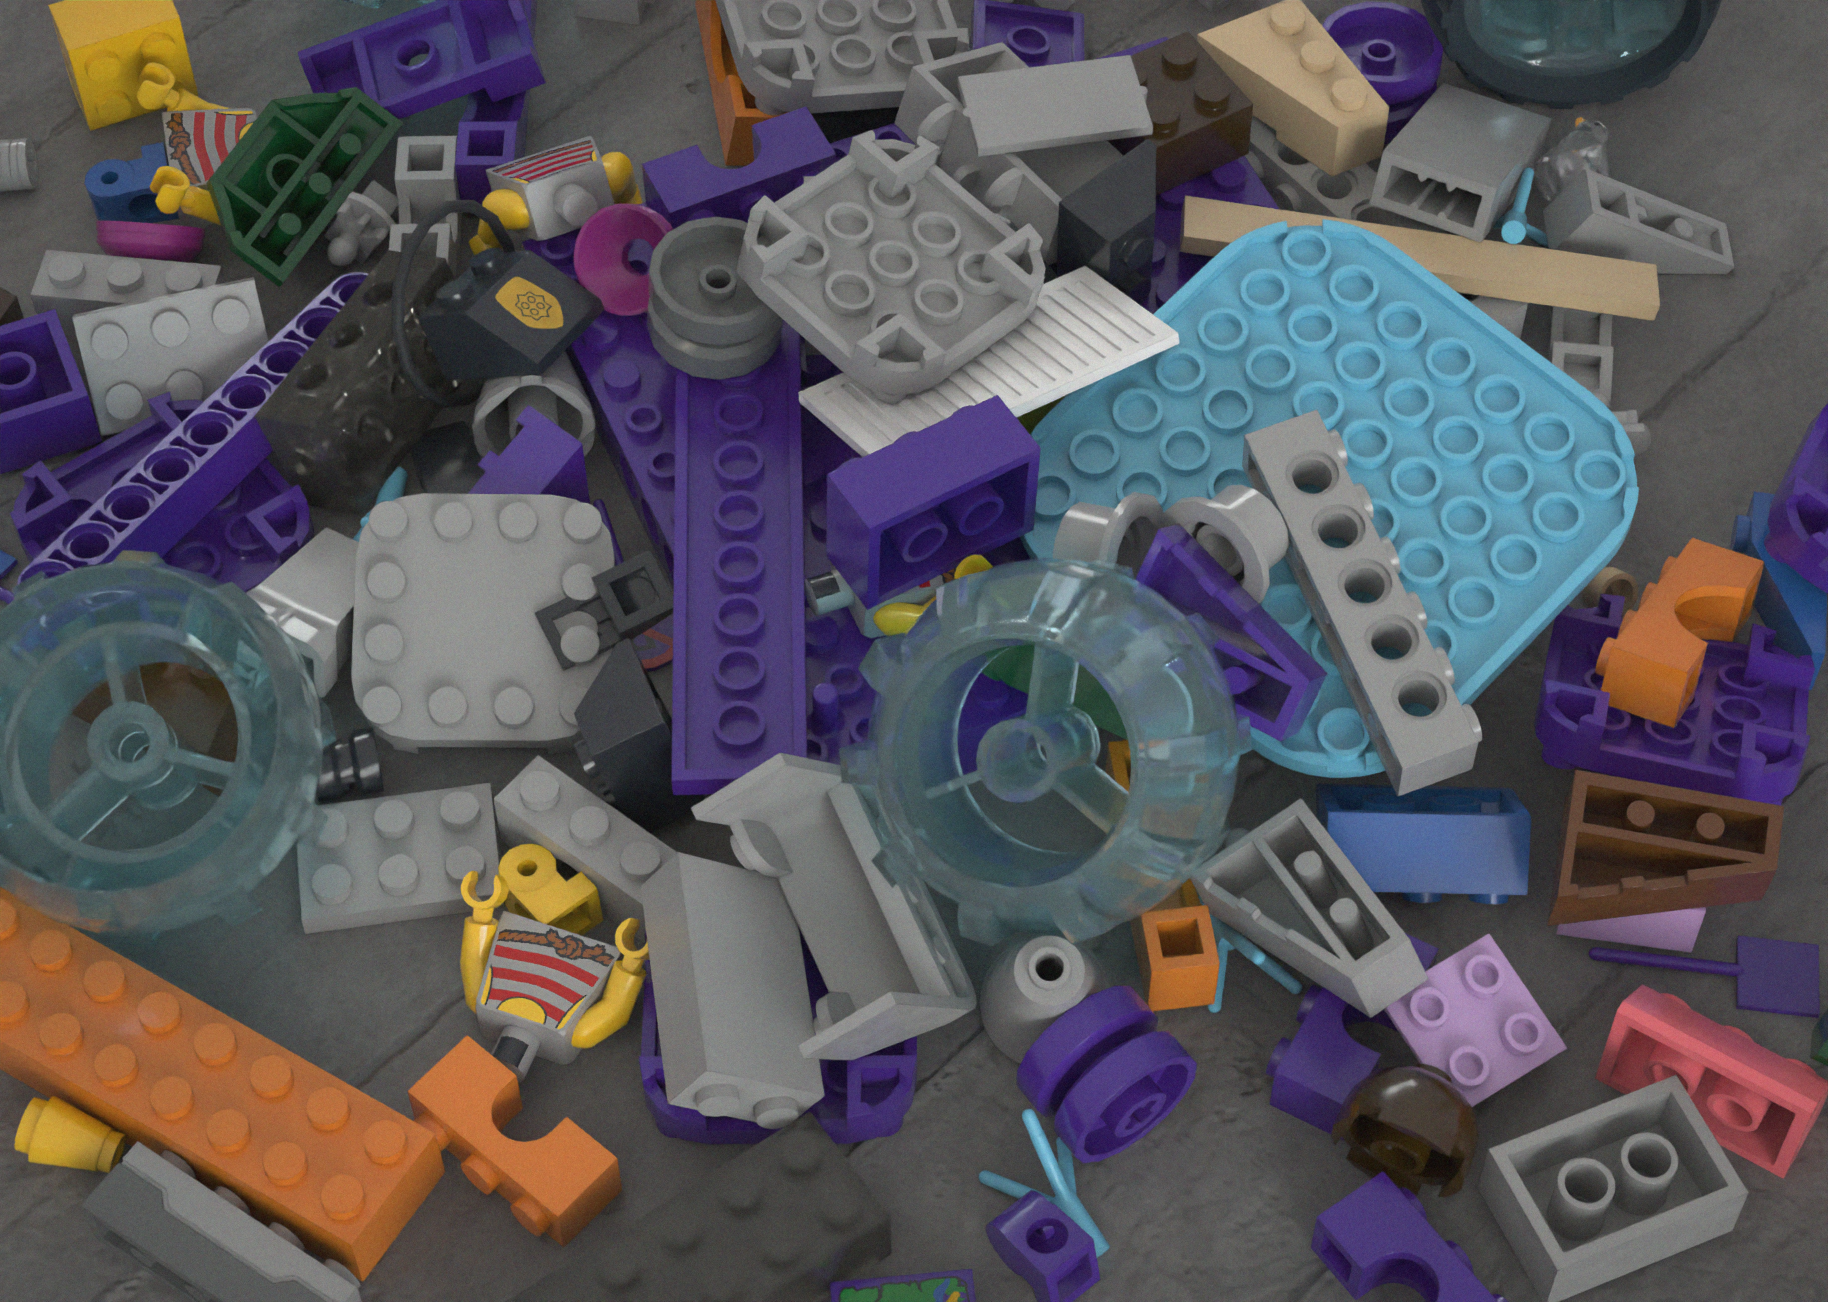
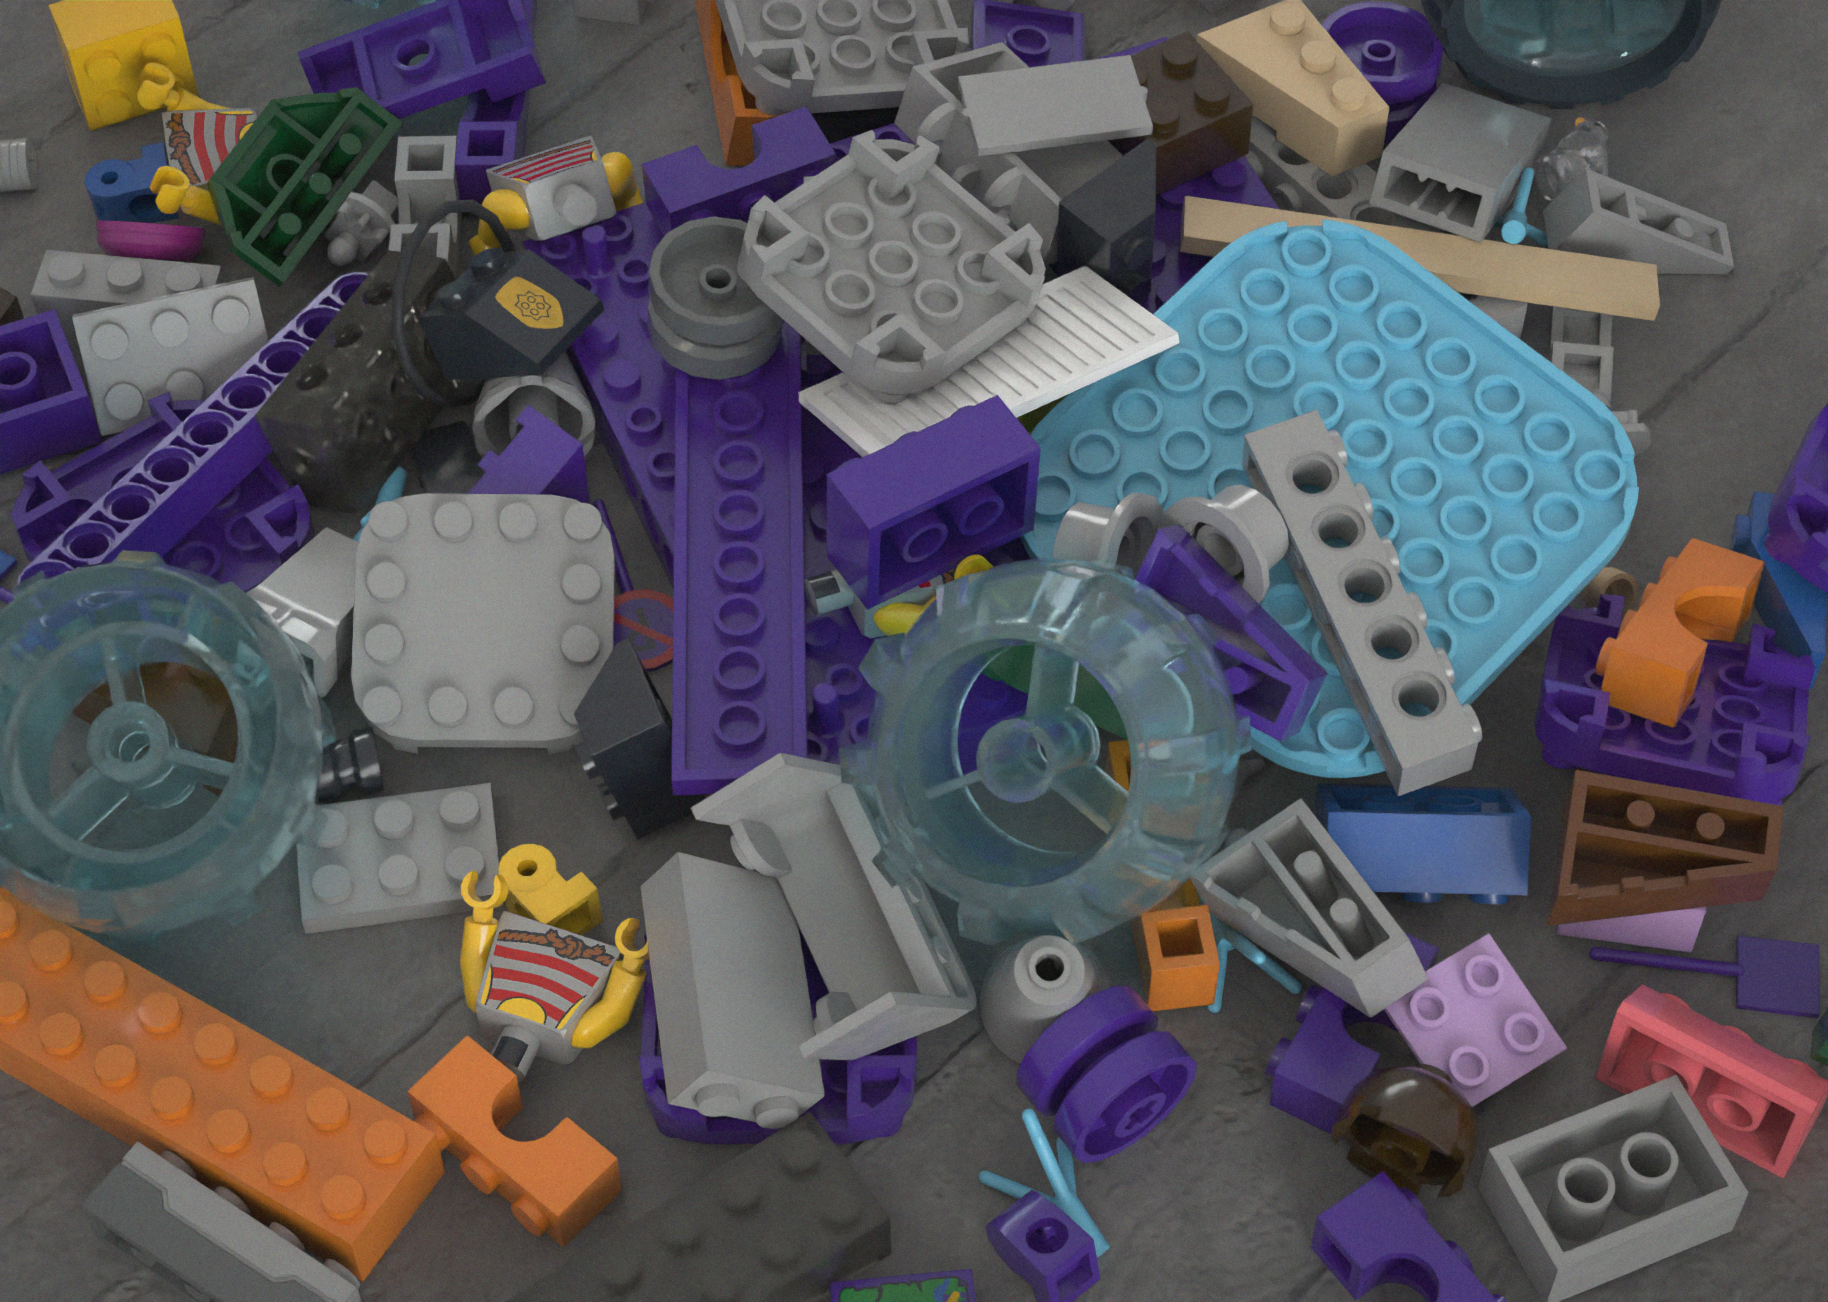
yellow cone [14,1096,126,1174] -> none
light grey arch [493,755,677,943] -> none
black slope [535,550,673,671] -> none
magenta piece [574,204,673,316] -> none

